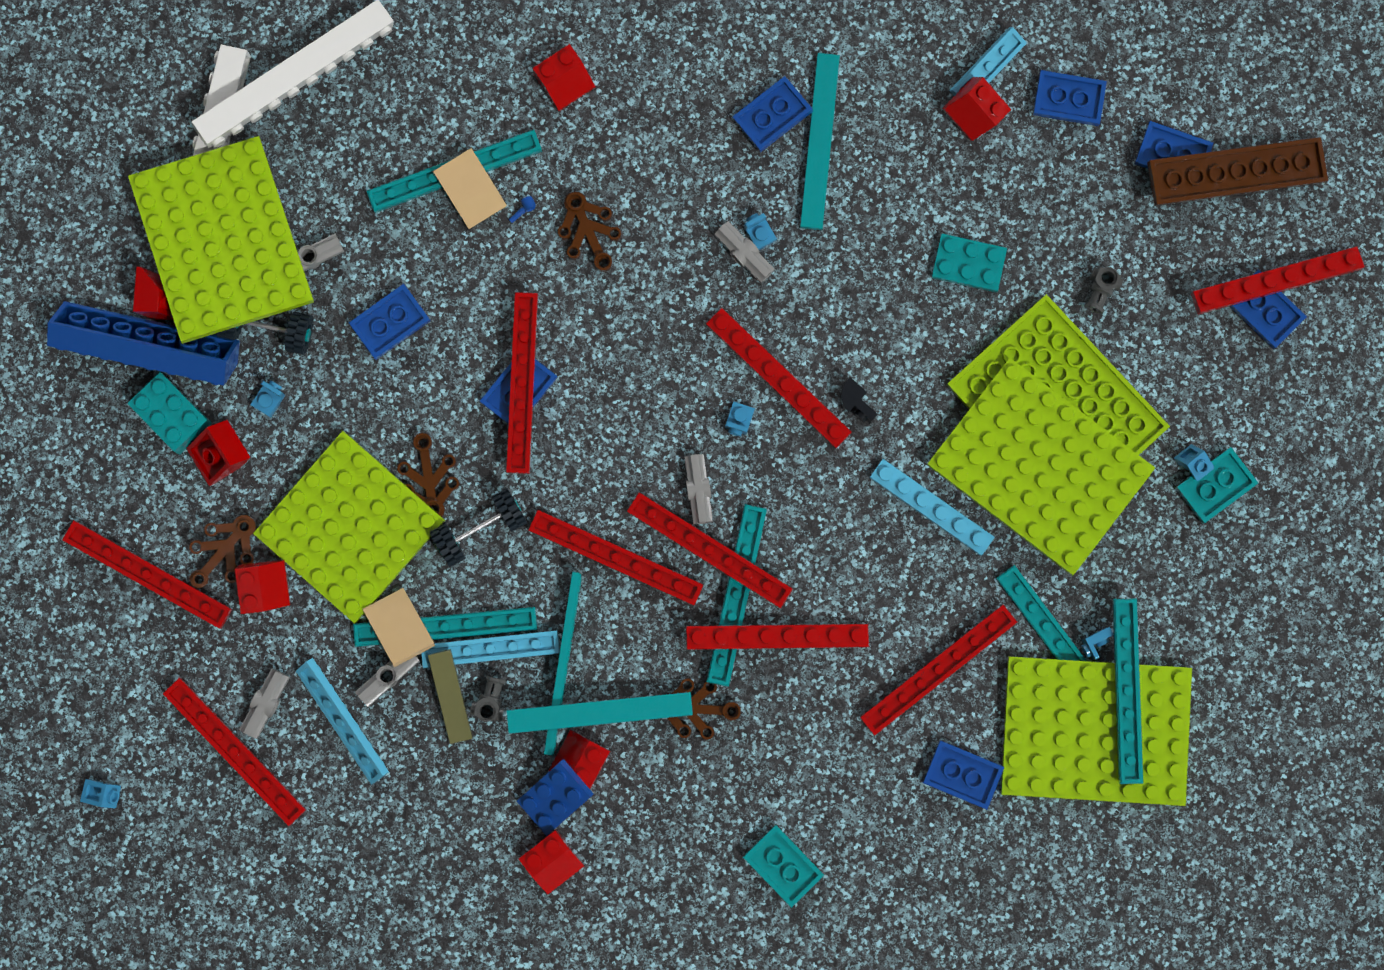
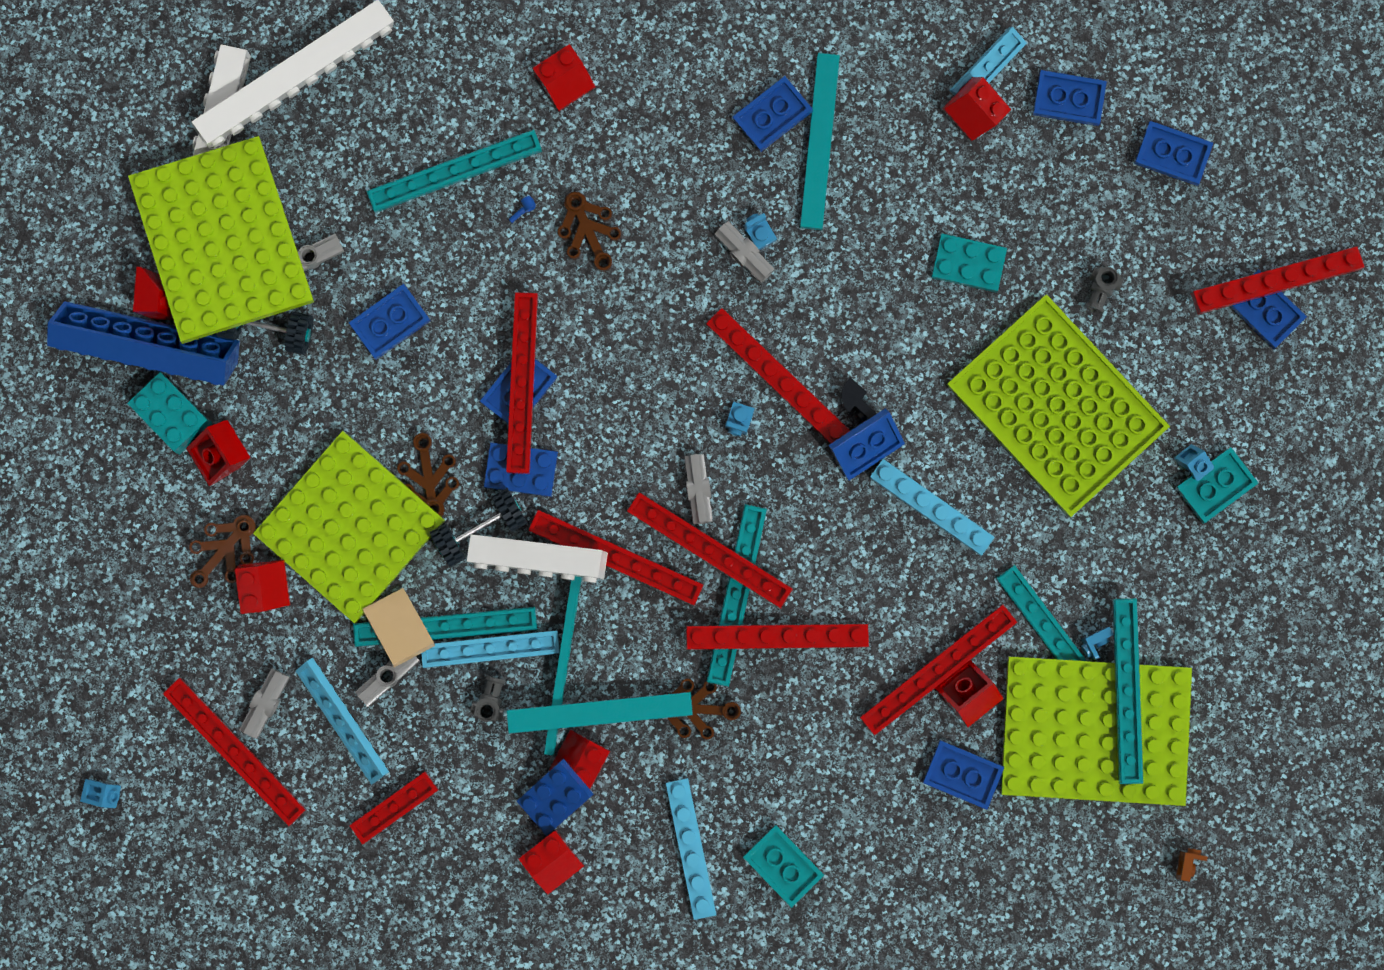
red plate [62,520,233,629] -> none
dark azure bracket [250,381,285,418] -> none
olive tile [428,649,473,744] -> none
tan tile [433,148,507,229] -> none
lime plate [927,358,1155,576] -> none
reddish brown plate [1147,137,1328,206] -> none
none -> red plate [350,771,439,845]
none -> white brick [467,534,608,583]
none -> blue plate [484,442,558,497]
none -> medium azure plate [666,778,716,920]
none -> blue plate [829,408,905,481]
none -> red slope [935,660,1003,727]
none -> dark orange bracket [1176,848,1208,882]

